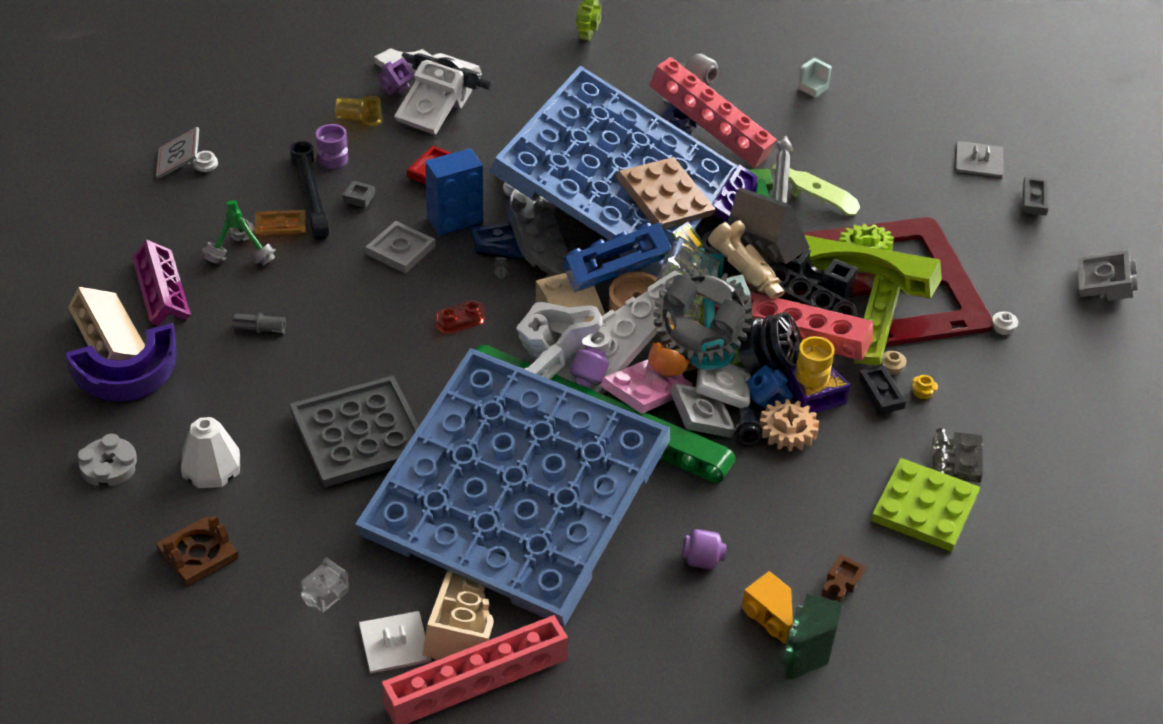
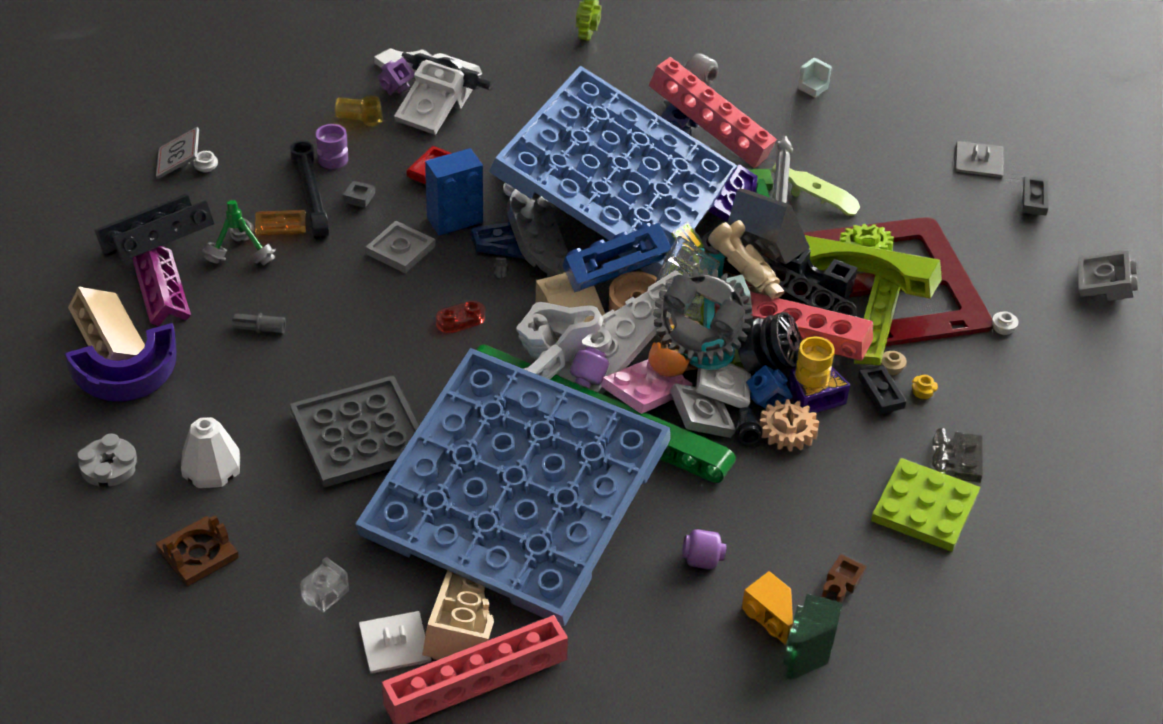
plate [616,157,715,229] -> none
none -> black fence [94,194,214,261]

